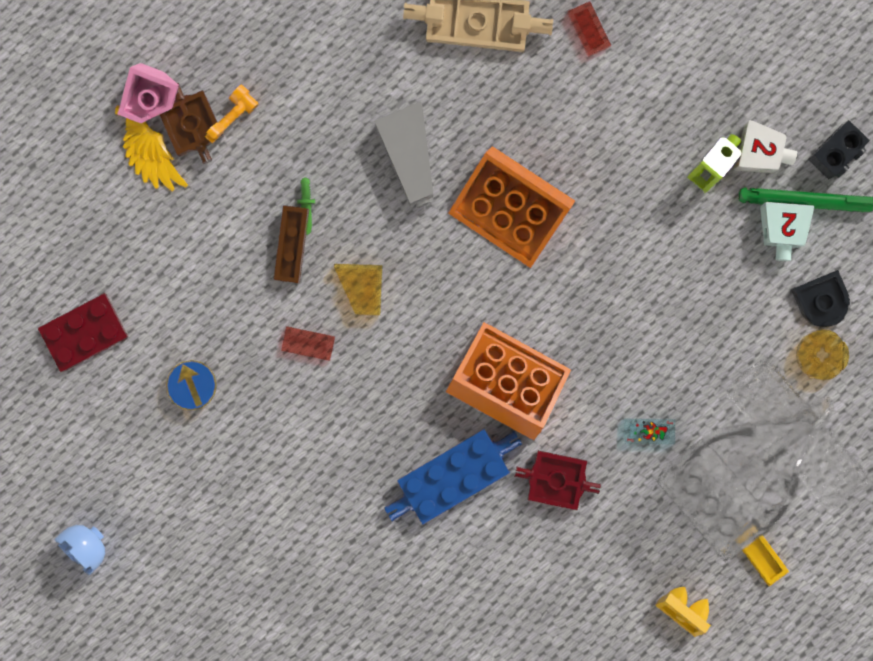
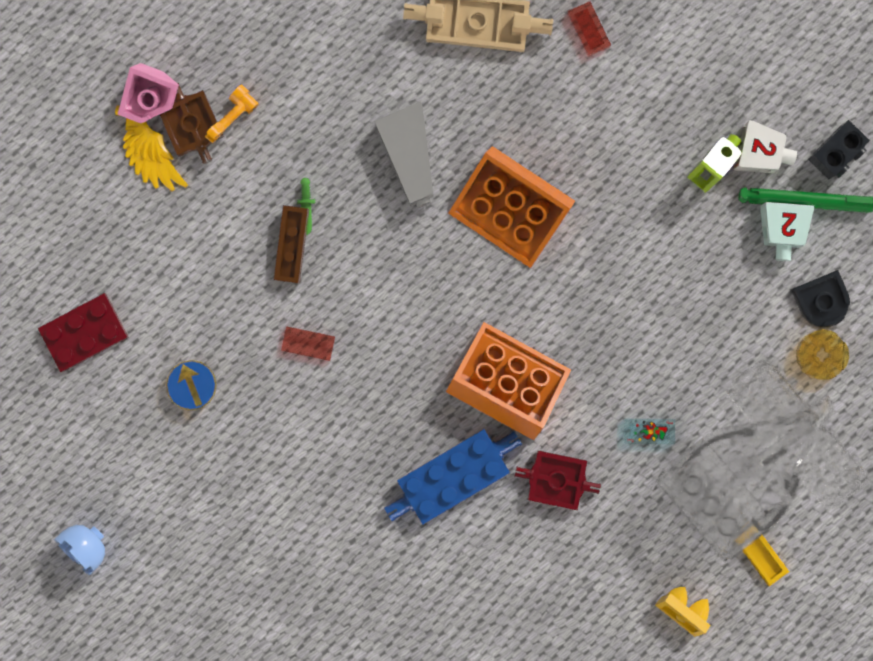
clear yellow wing [334,264,383,316] -> none

